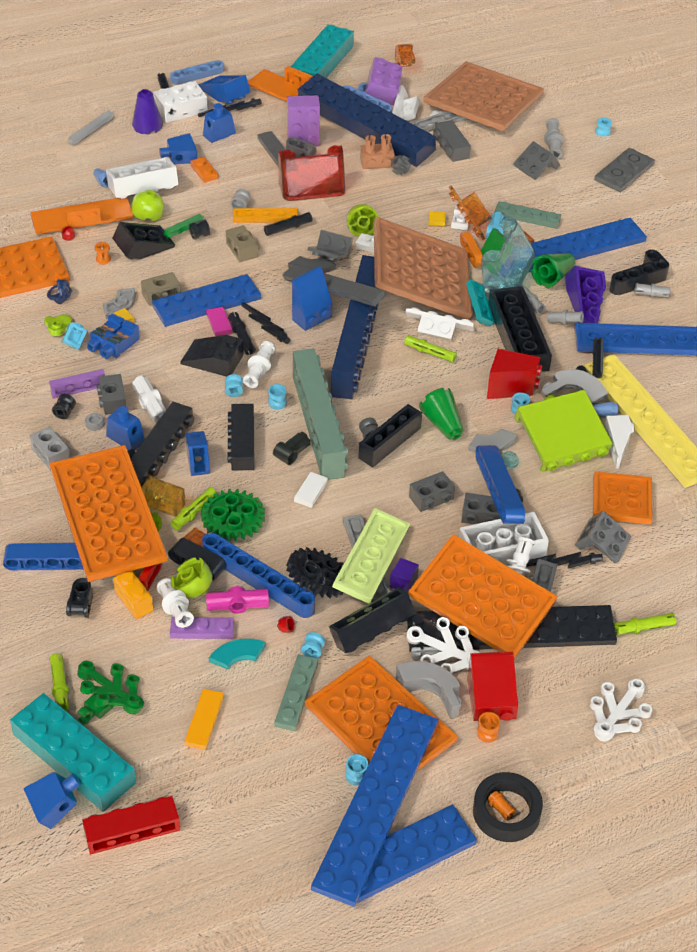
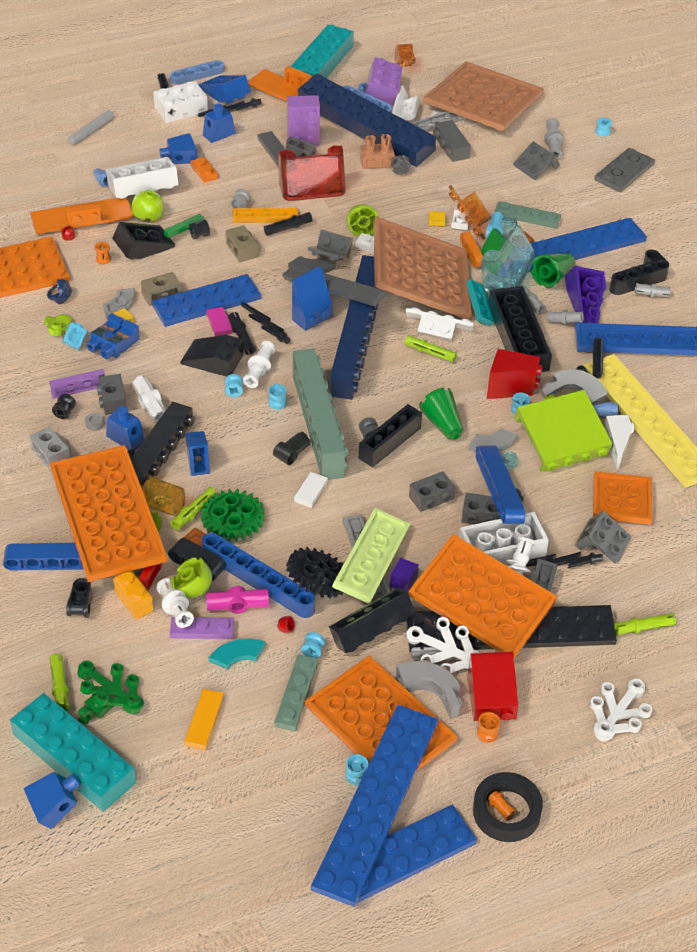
red brick [82,795,180,855] -> none
dark purple cone [132,89,163,135] -> none
black brick [227,404,254,471] -> none

